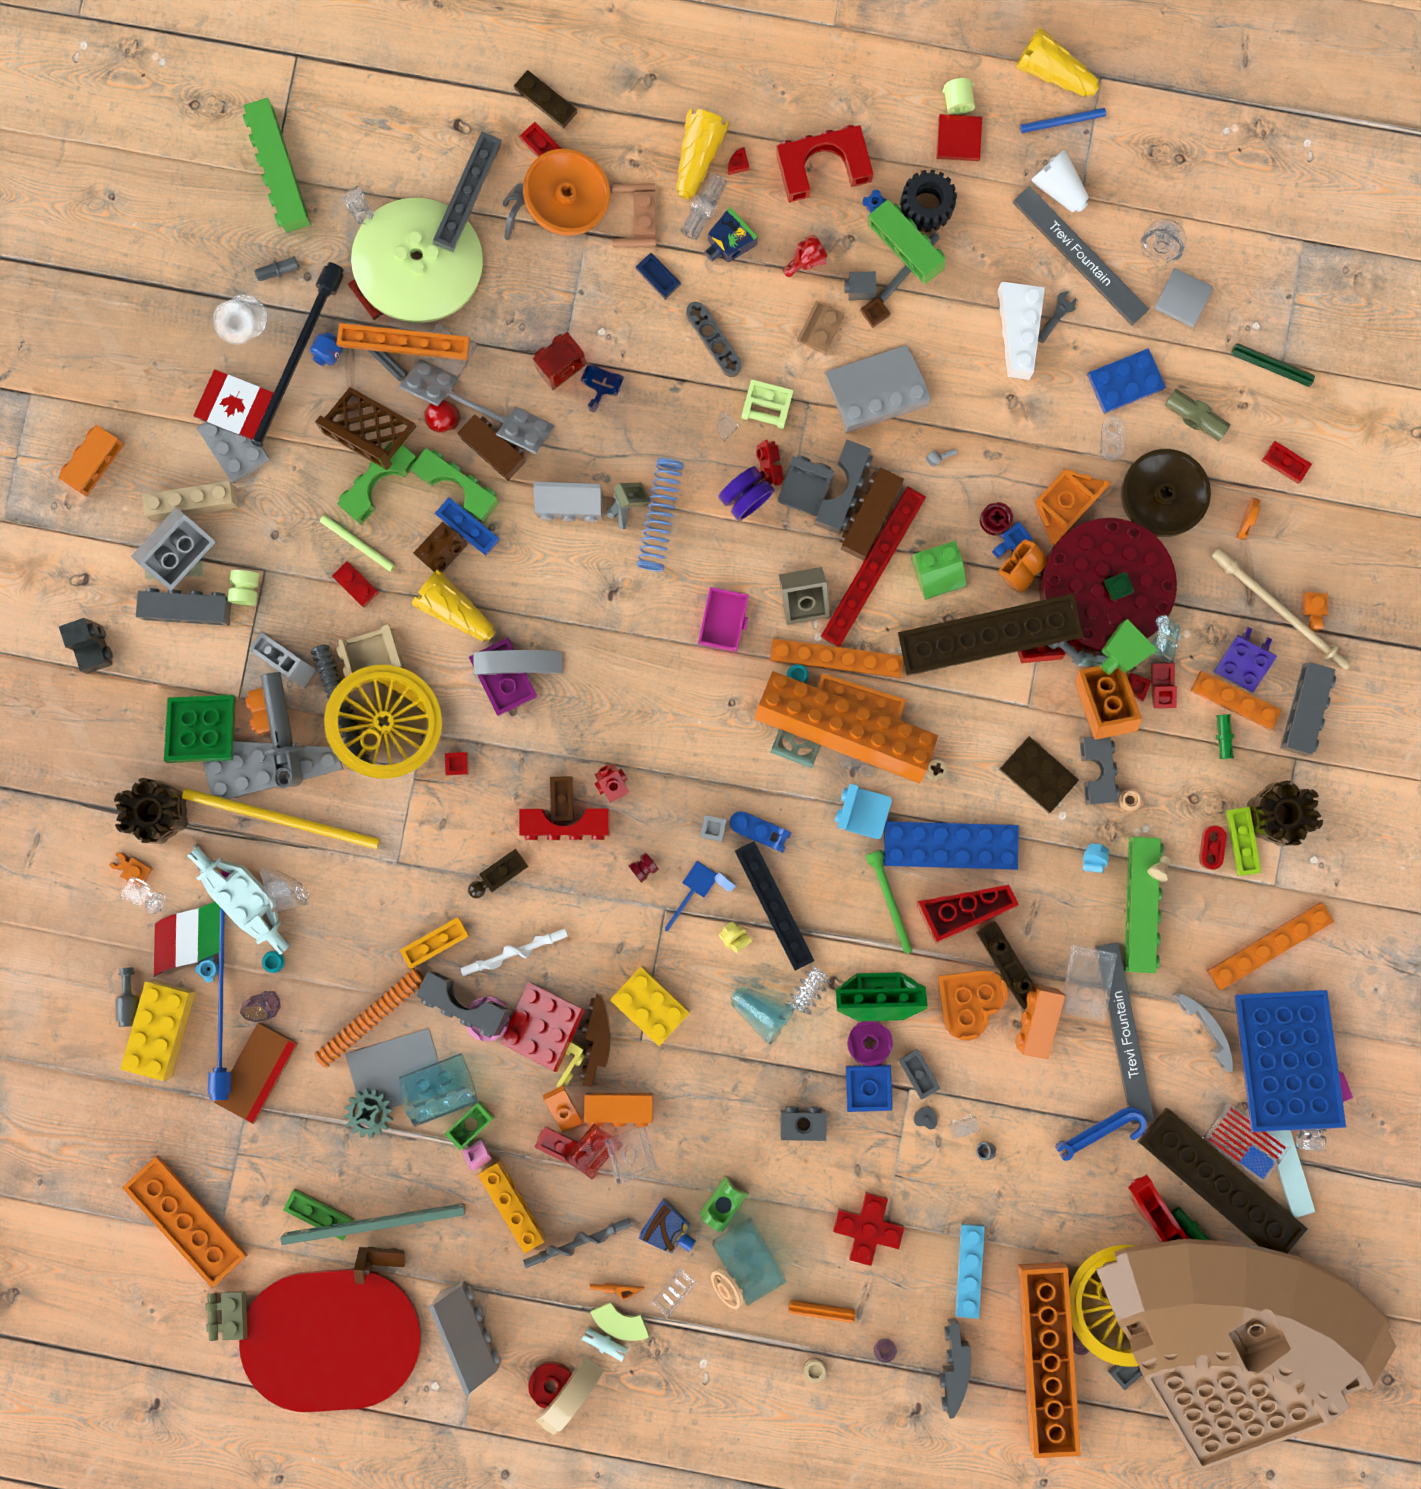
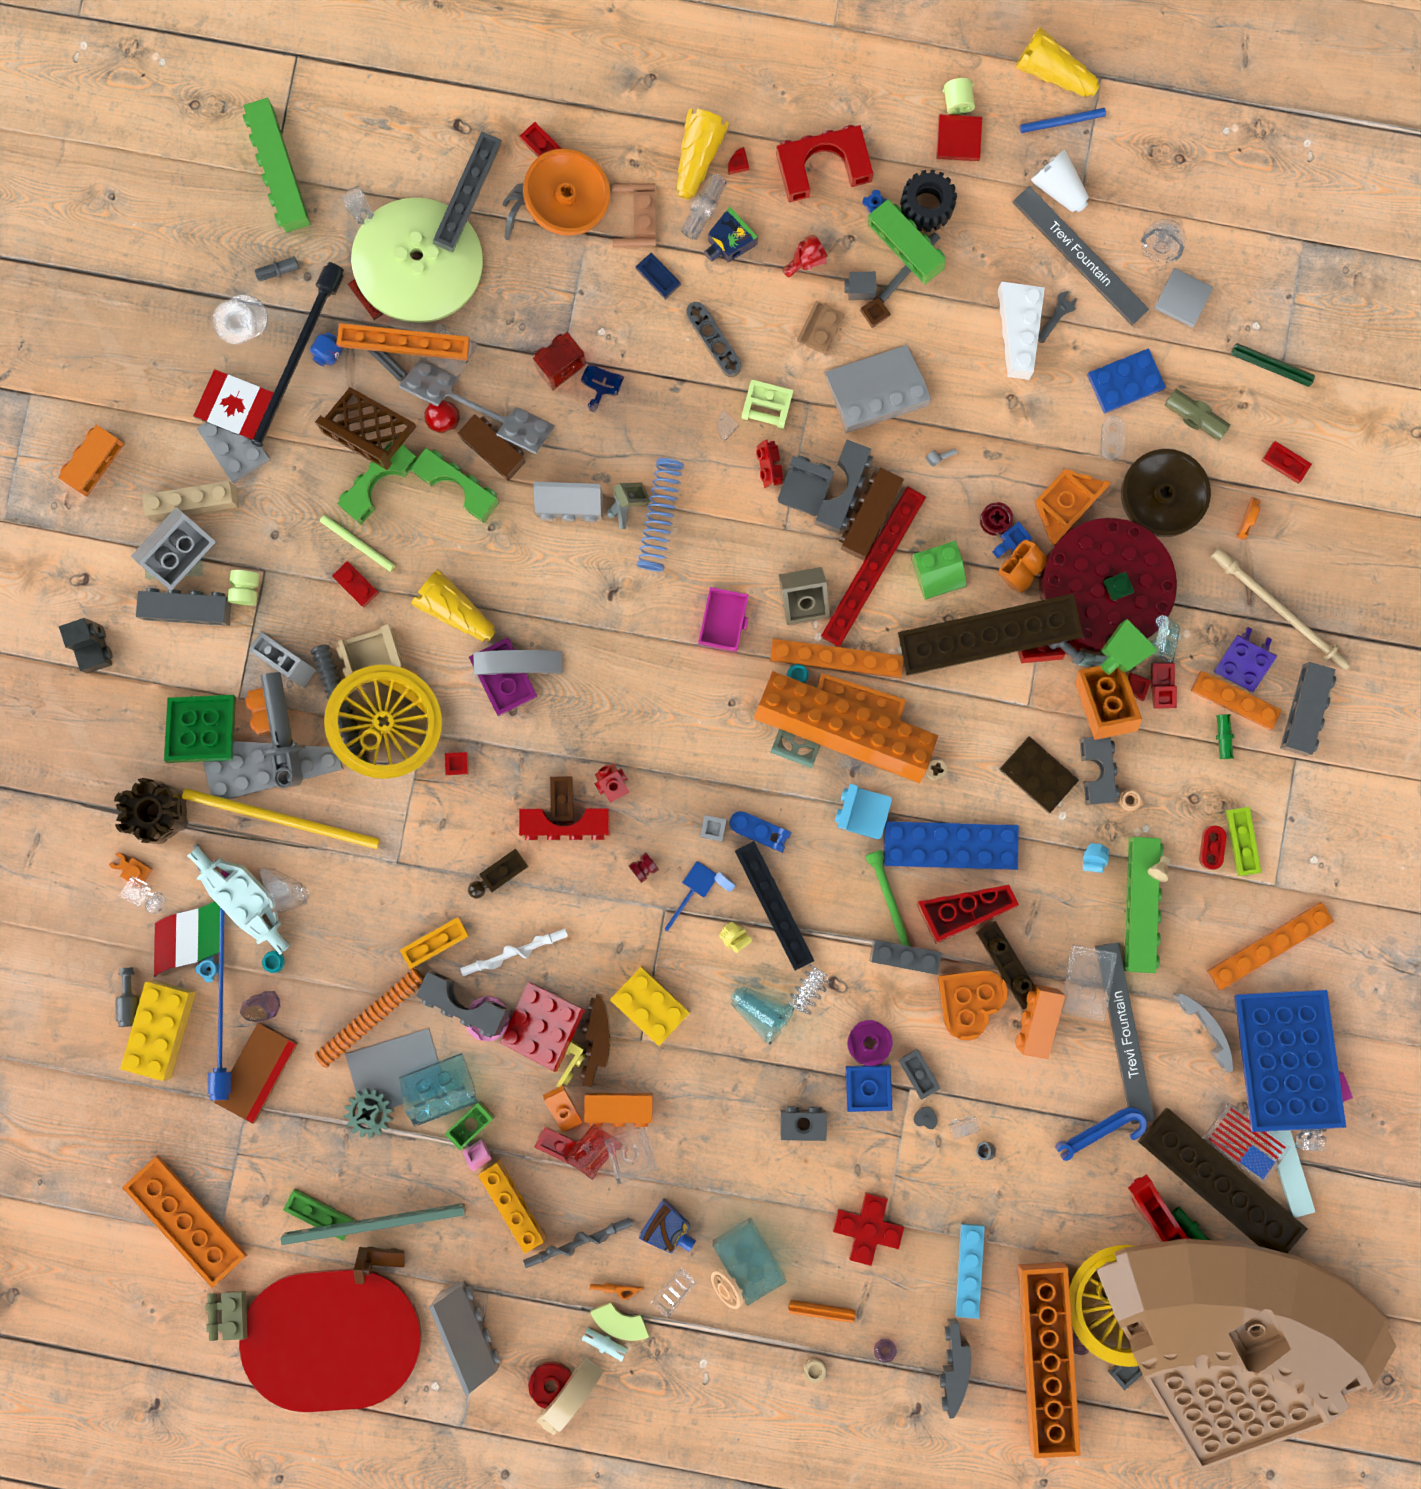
reddish brown bracket [413,521,467,572] -> none
blue plate [435,497,500,556] -> none
dark brown plate [514,70,577,129] -> none
bright green piece [699,1176,749,1232] -> none
dark purple wheel [718,466,775,521] -> none
green wedge [835,972,928,1022] -> none
dark brown piece [1247,780,1323,847] -> none
orange plate [1303,592,1328,631] -> none
none -> dark grey arch [869,939,942,975]

